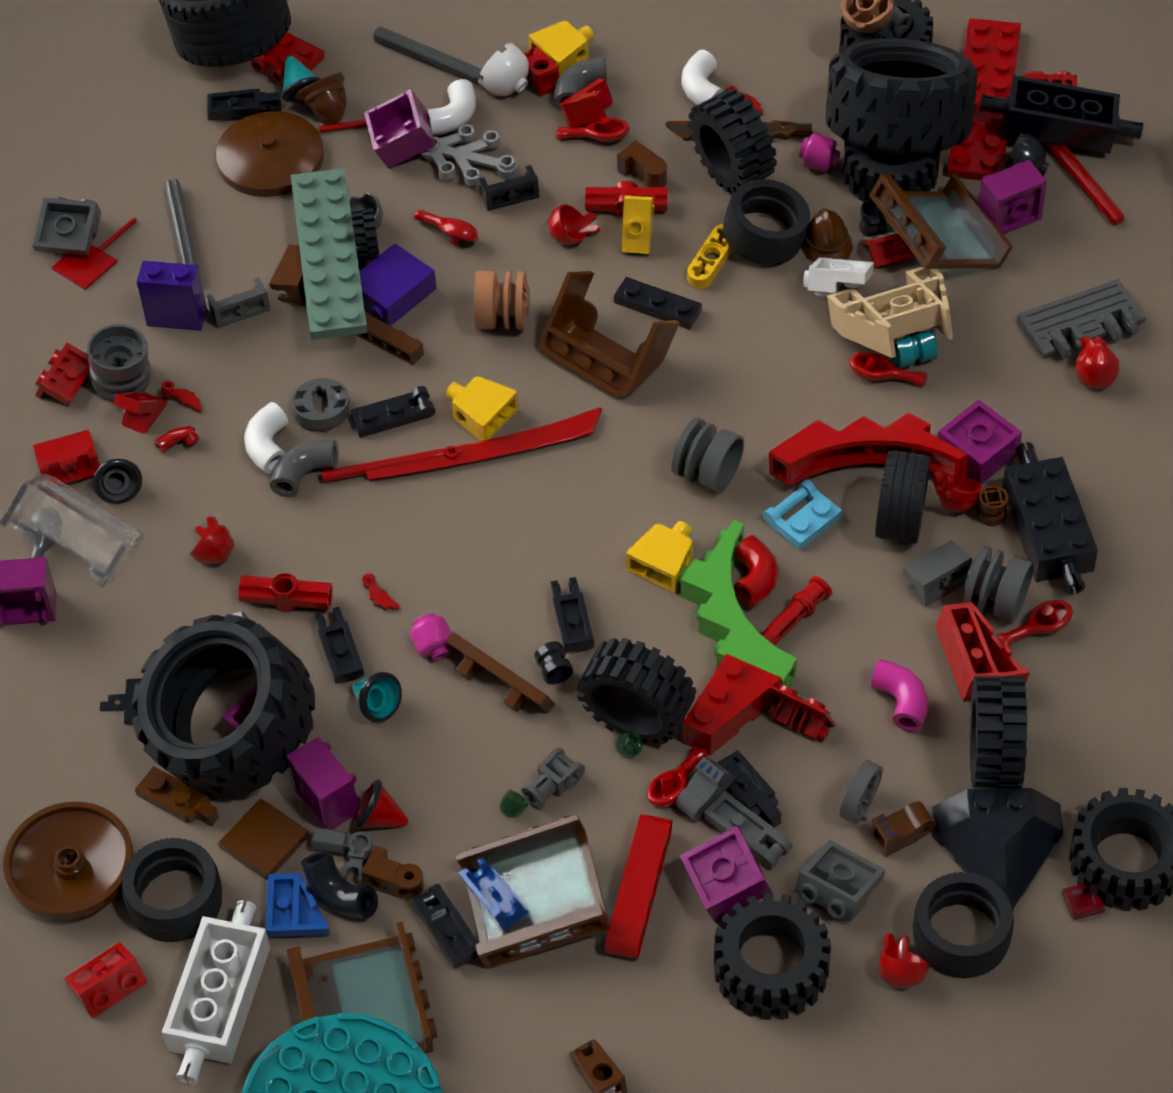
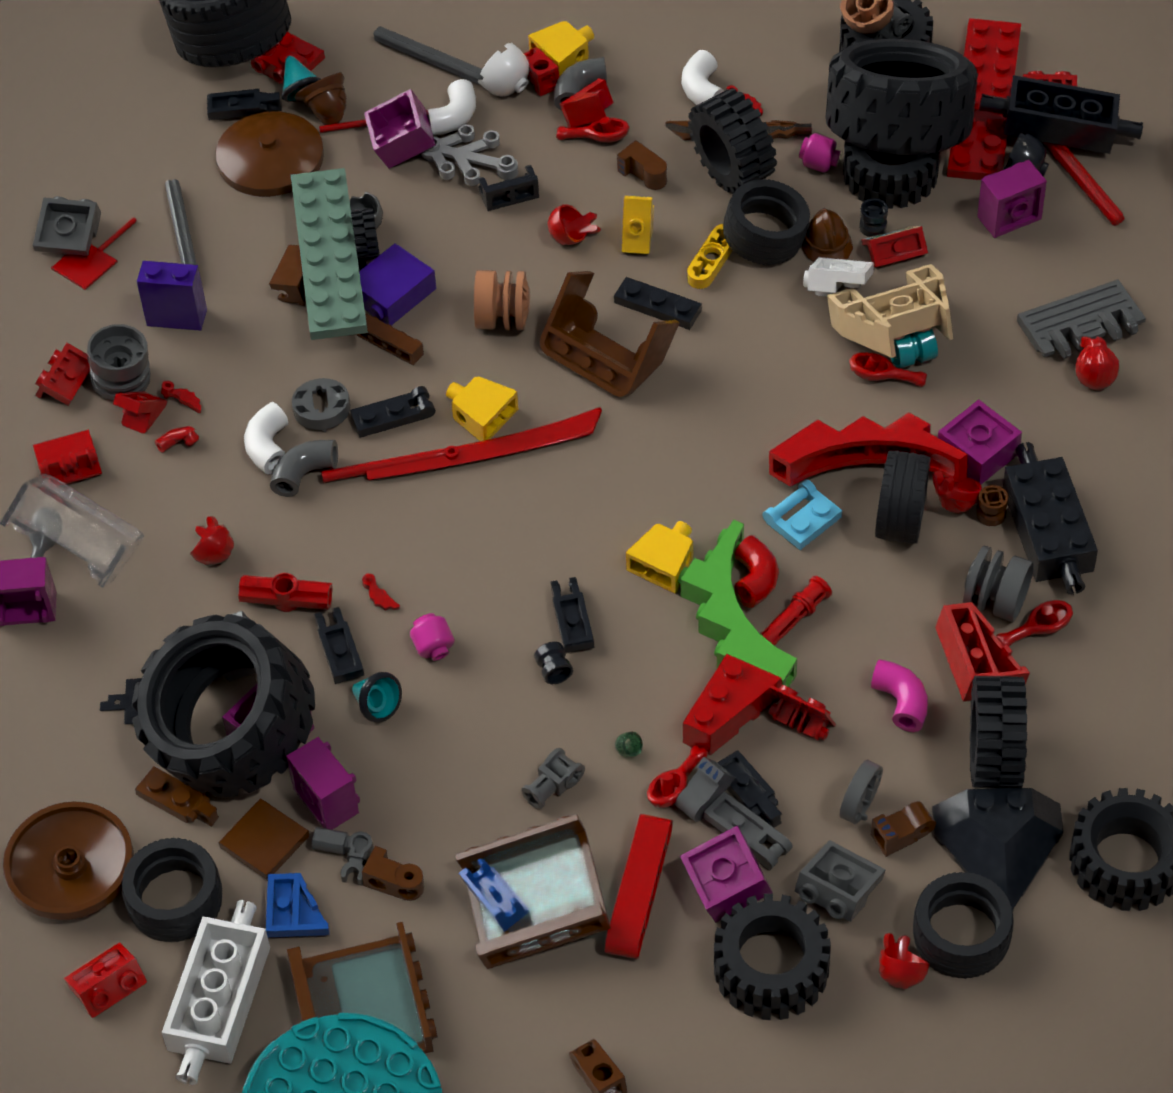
hat [93,458,142,504] -> none
dark grey hinge [206,277,270,328] -> none
black cylinder [301,851,378,918] -> none
red hat [353,779,409,829] -> none
black plate [409,883,479,969] -> none
red piece [414,210,478,246] -> none
reddish brown hinge [446,632,555,713] -> none
clear green hinge [500,790,528,818] -> none
black tyre [576,638,696,745] -> none
red piece [585,180,668,217] -> none
dark grey wheel [671,417,744,493] -> none
panel [869,174,1013,269] -> none
dark grey hinge [903,540,972,607] -> none
dark red tile [1062,882,1105,920] -> none

